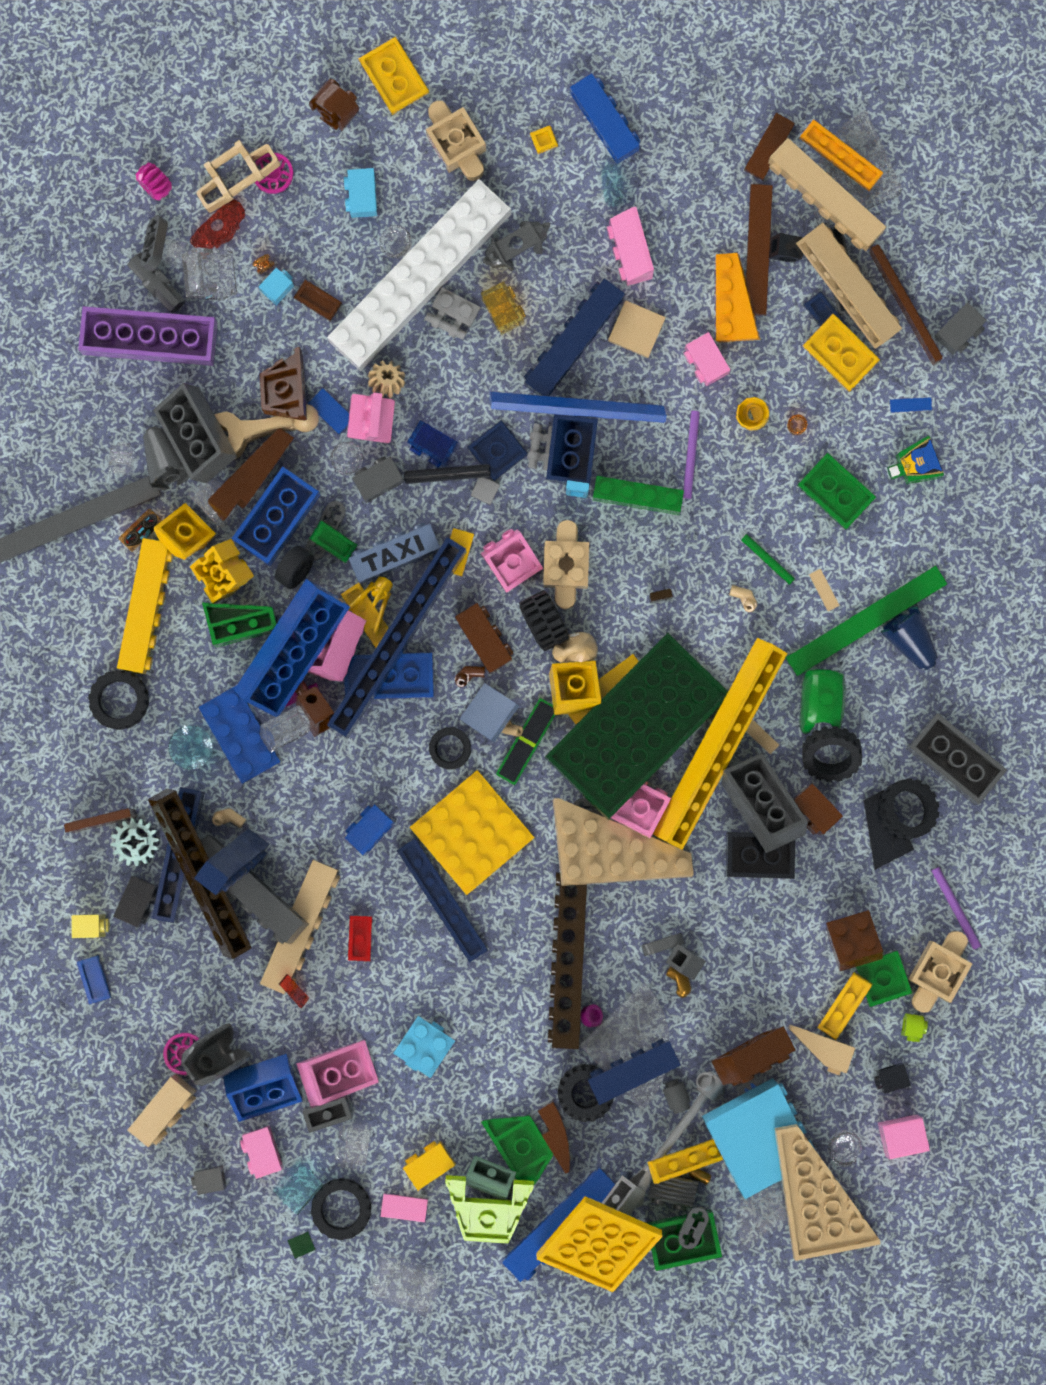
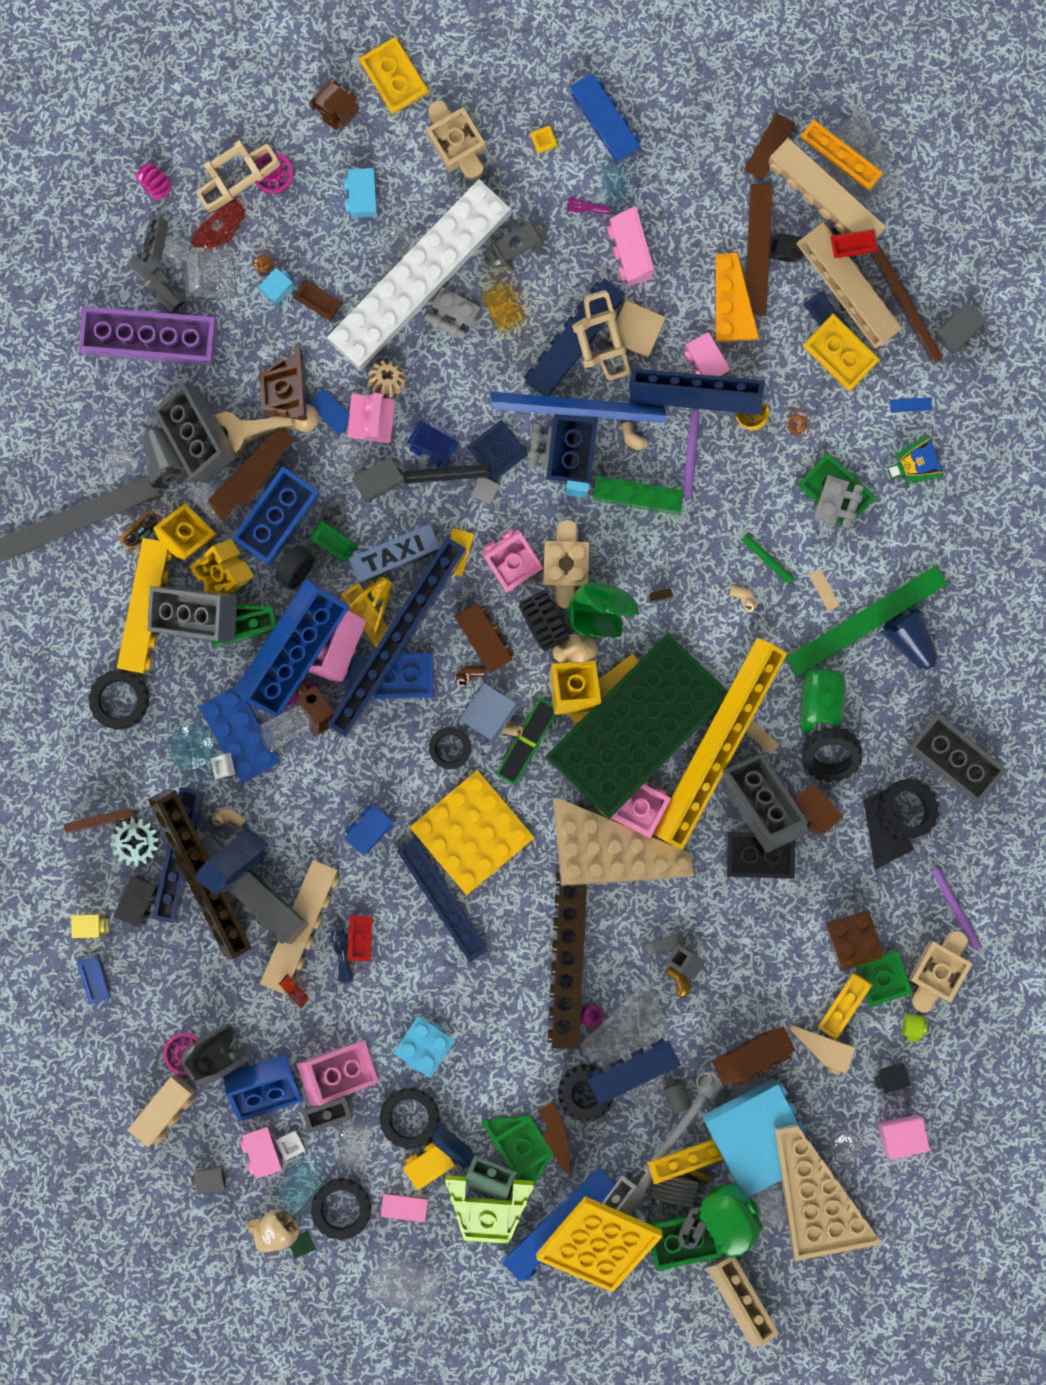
none -> dark grey brick [147,586,237,641]
none -> white tile [210,753,235,780]
none -> tan piece [247,1209,300,1252]
none -> white tile [276,1130,306,1161]
none -> dark blue piece [330,930,354,985]
none -> black tyre [379,1088,440,1149]
none -> dark blue tile [433,1124,473,1169]
none -> magenta piece [566,197,611,215]
none -> green animal [567,583,639,639]
none -> tan bar [572,290,631,380]
none -> tan arm [621,422,648,450]
none -> dark blue brick [629,368,765,415]
none -> green animal [699,1183,763,1258]
none -> tan brick [706,1256,779,1347]
none -> light grey plate [813,475,864,529]
none -> red tile [831,228,879,258]

